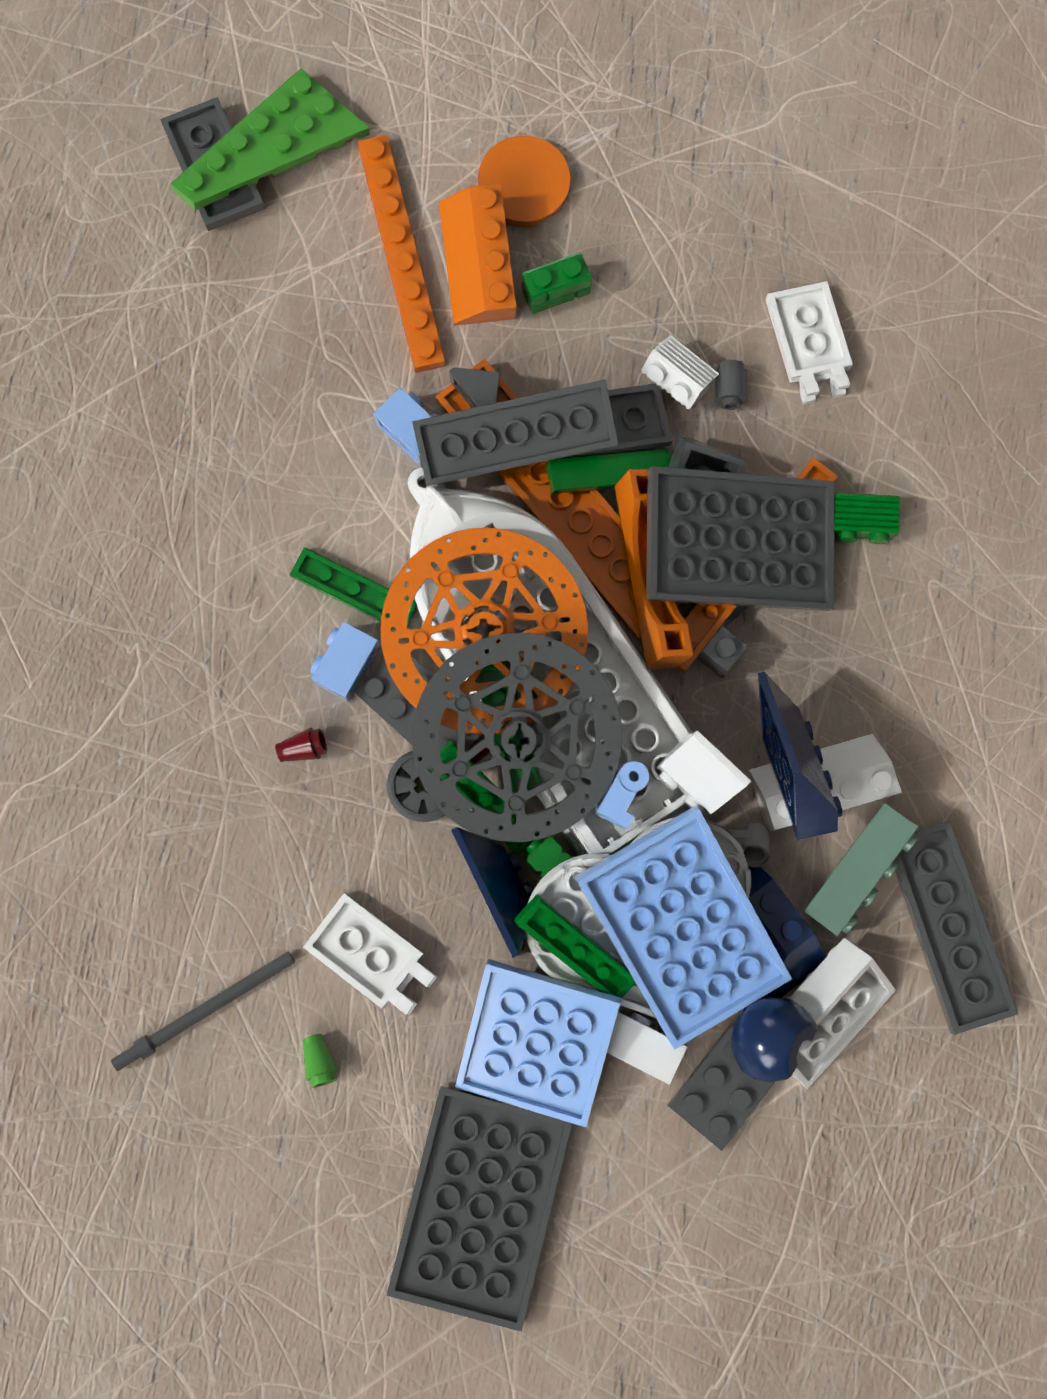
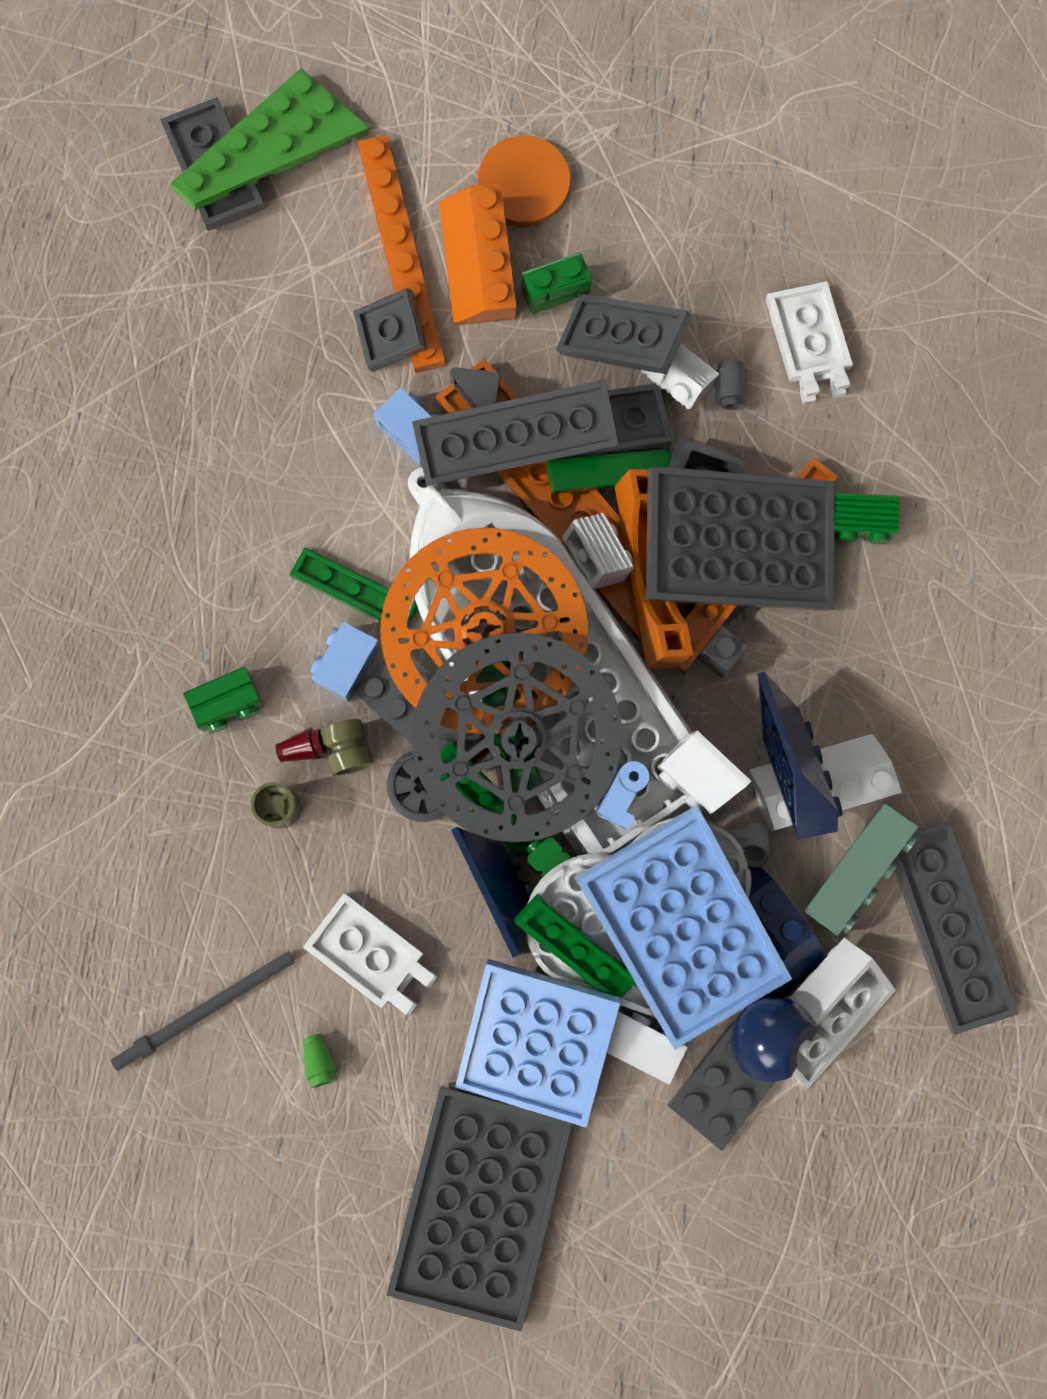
none -> green brick [183,666,264,734]
none -> olive wheel [251,782,301,829]
none -> olive wheel [320,719,374,776]
none -> dark grey tile [353,288,428,372]
none -> dark grey plate [556,294,692,375]
none -> white brick [563,513,634,589]

